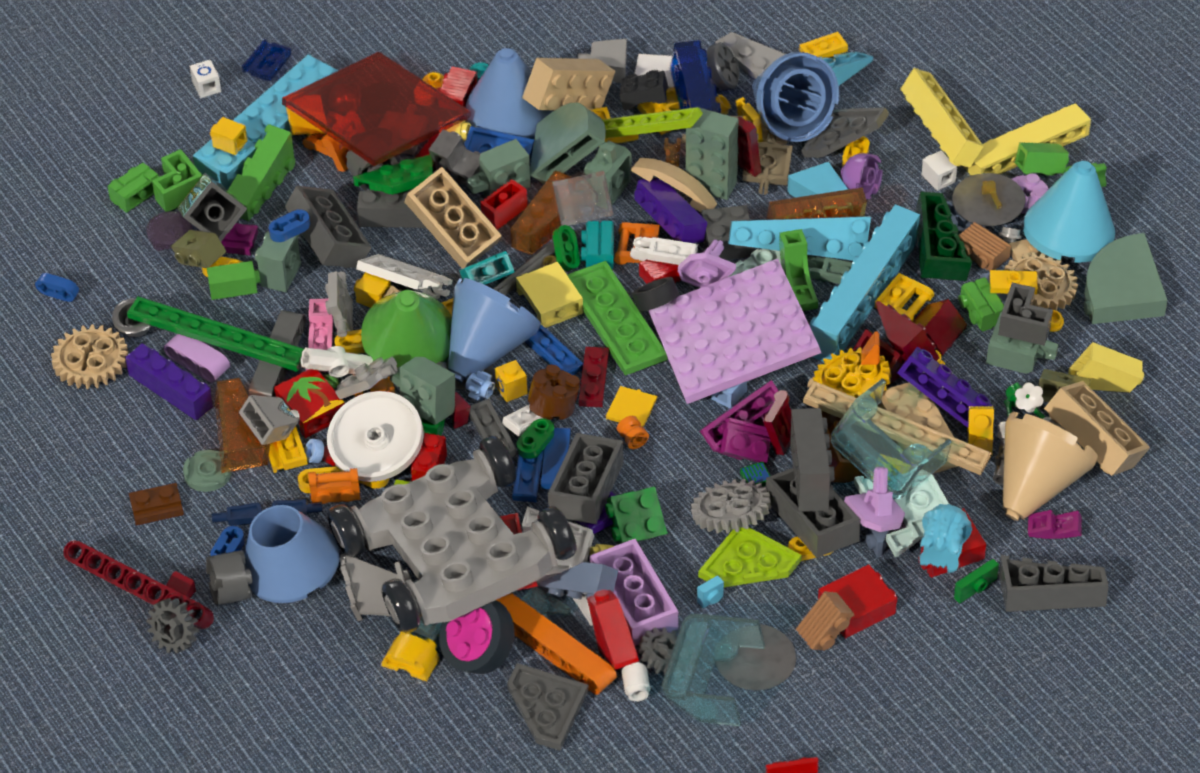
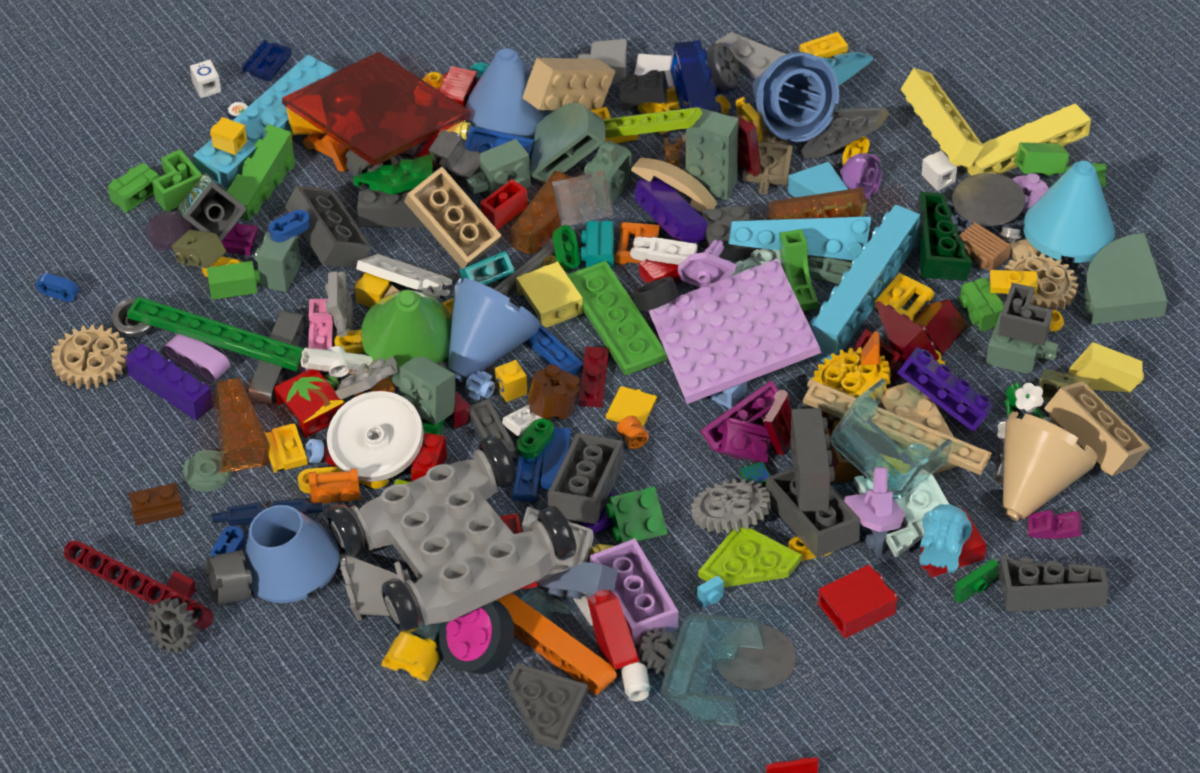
light grey torso [239,395,300,445] -> none
medium nougat brick [796,592,854,650] -> none
yellow plate [968,406,994,455] -> none
clear yellow hand [981,180,1003,209] -> none
none -> tile [227,101,249,121]

